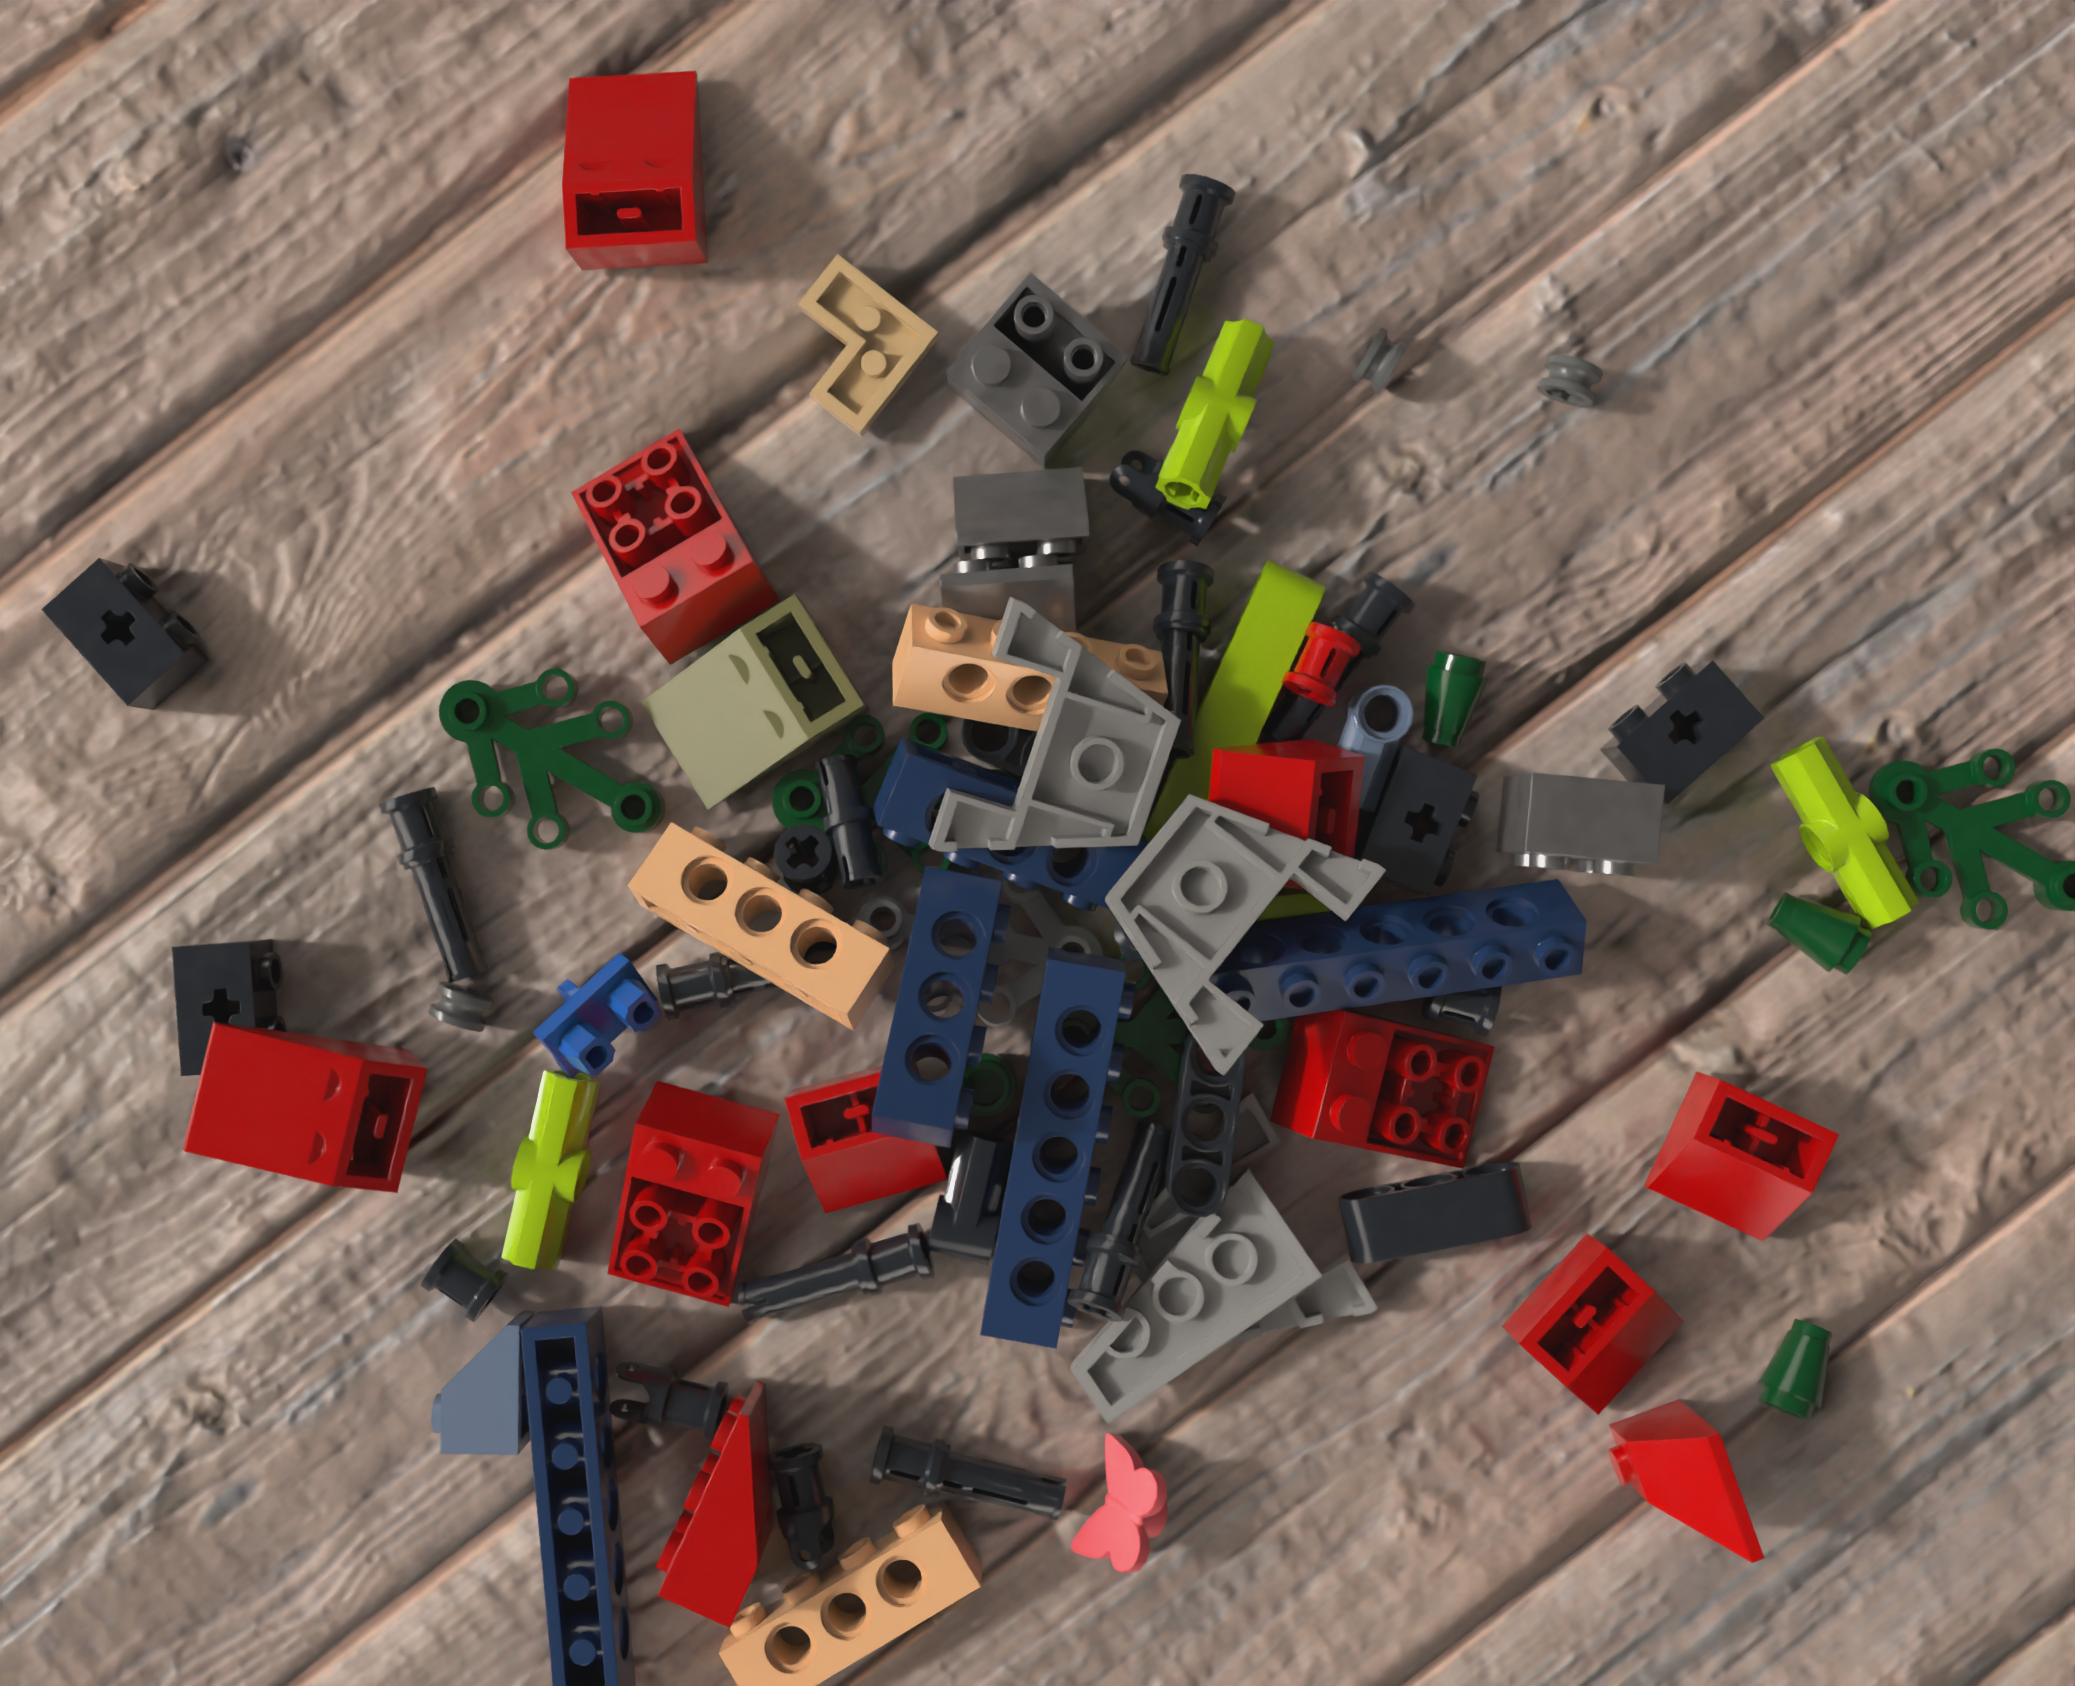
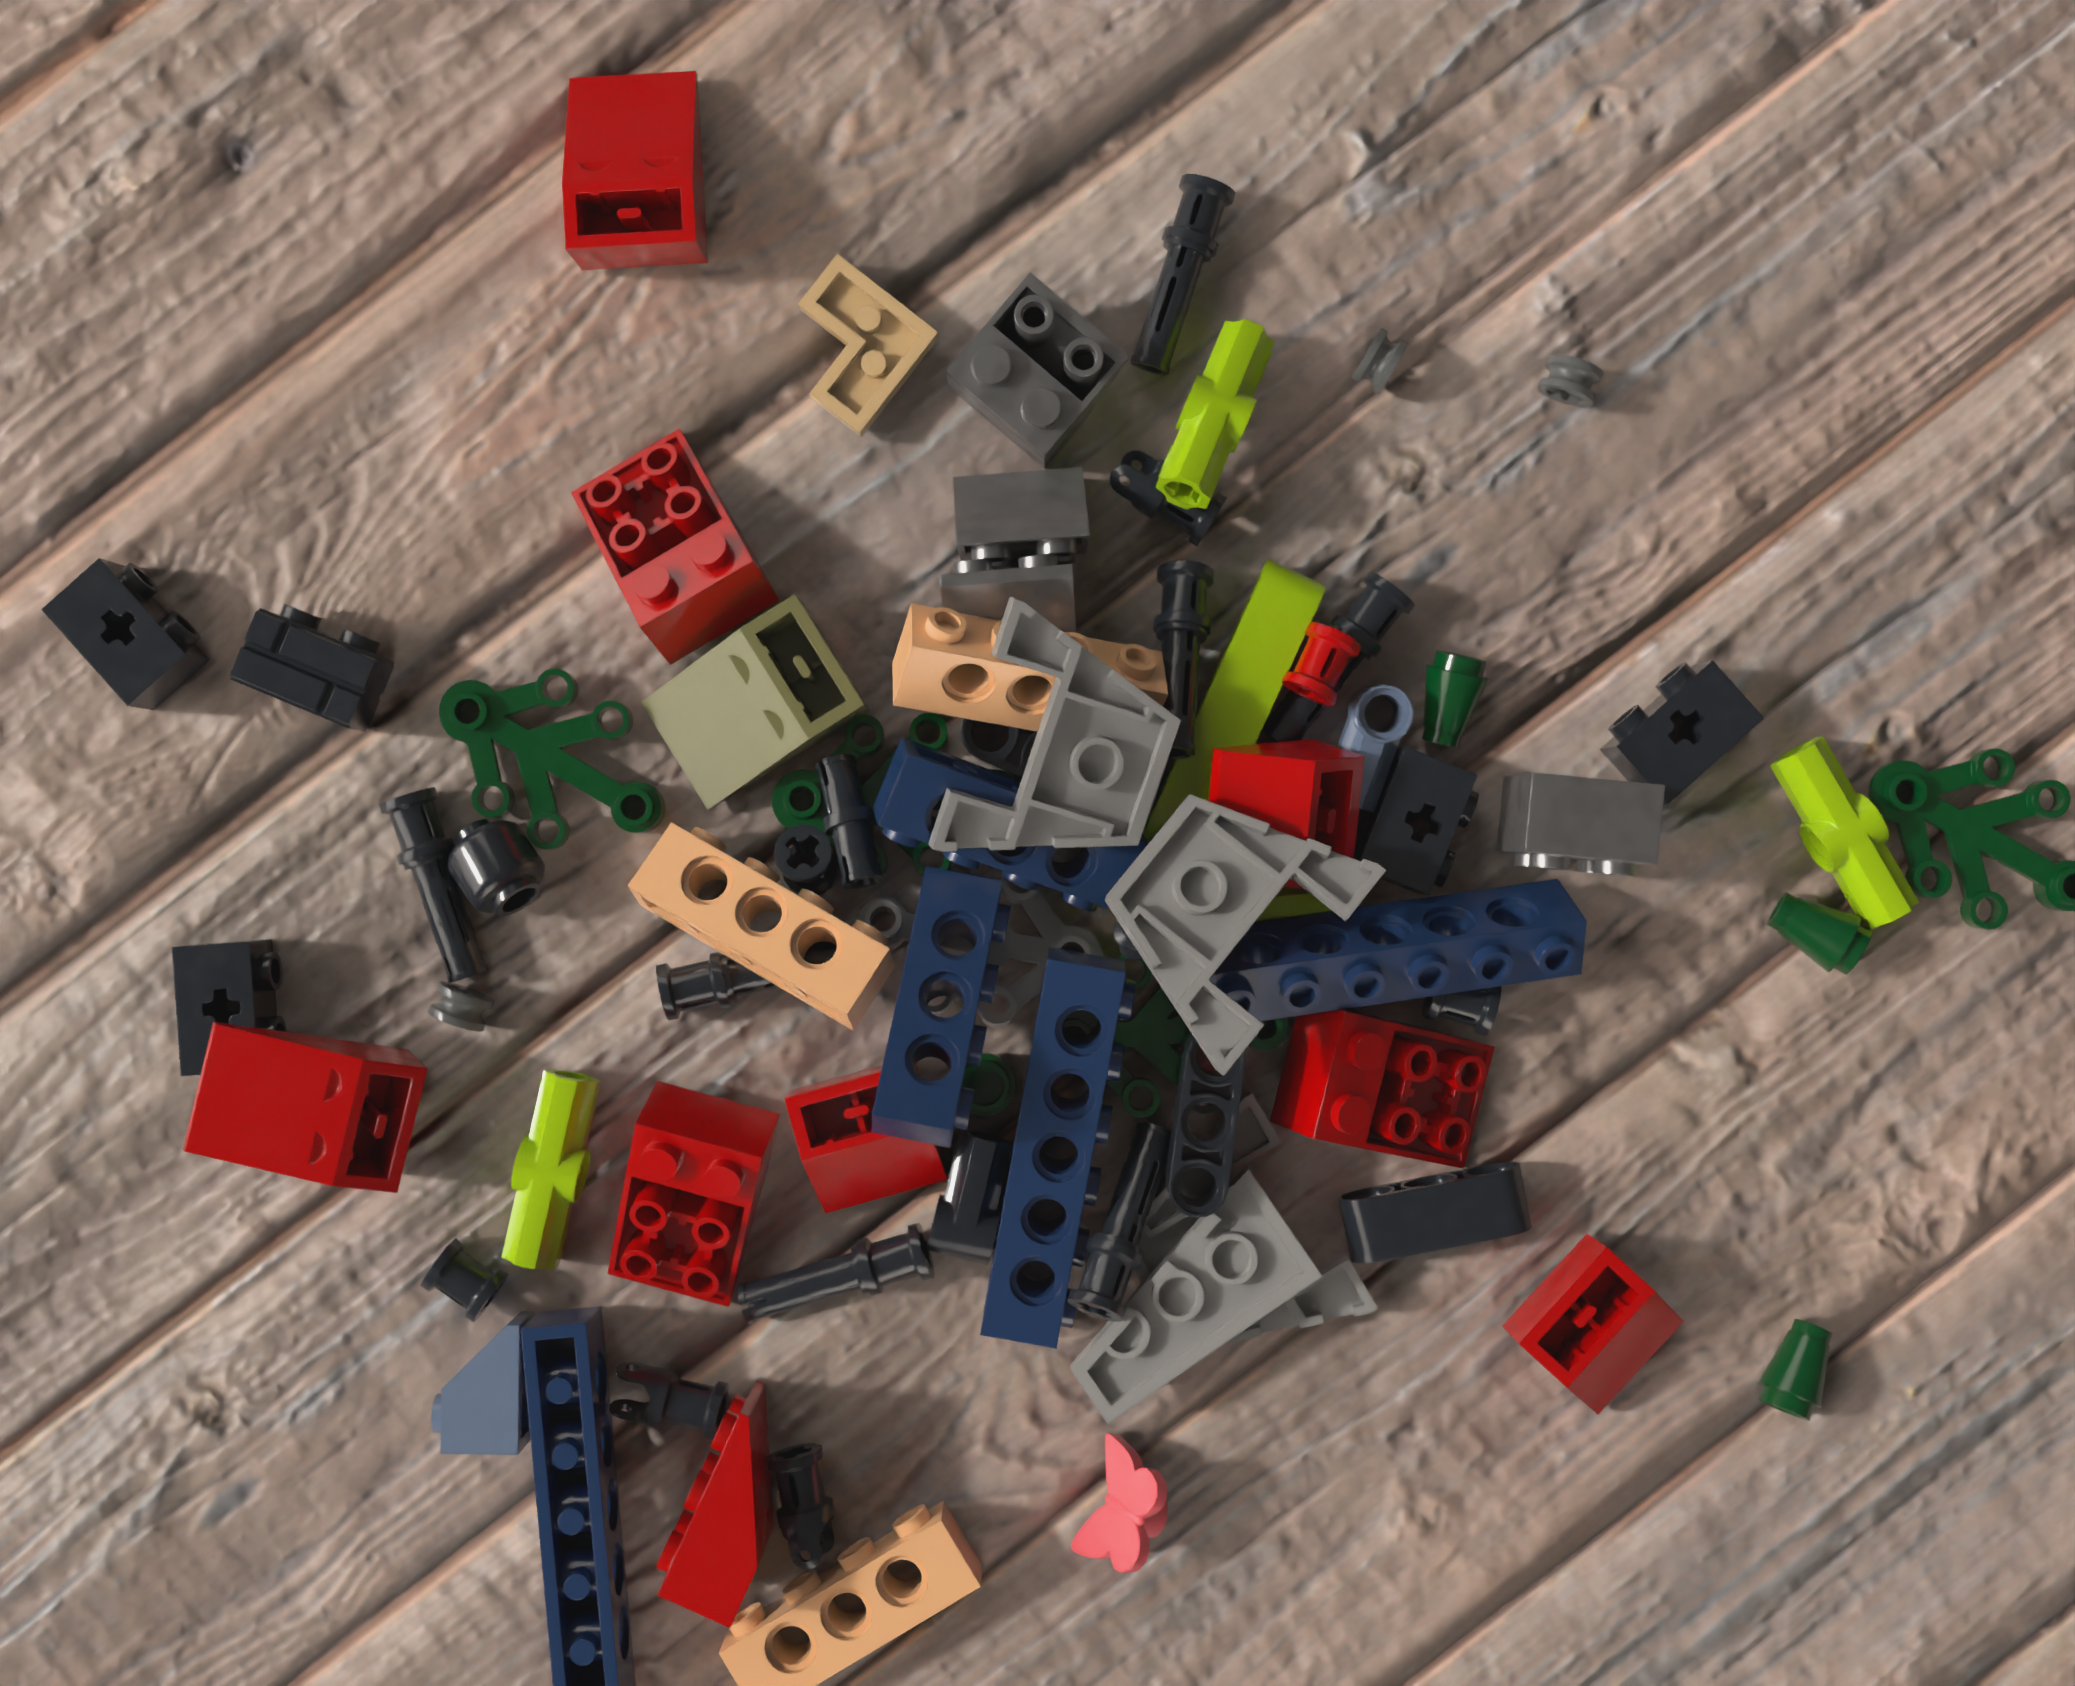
blue hips [533,953,661,1079] -> none
black pin [869,1425,1066,1520] -> none
red slope [1608,1399,1765,1563] -> none
red slope [1644,1071,1839,1241] -> none
none -> black brick [229,603,394,731]
none -> black head [447,819,545,916]

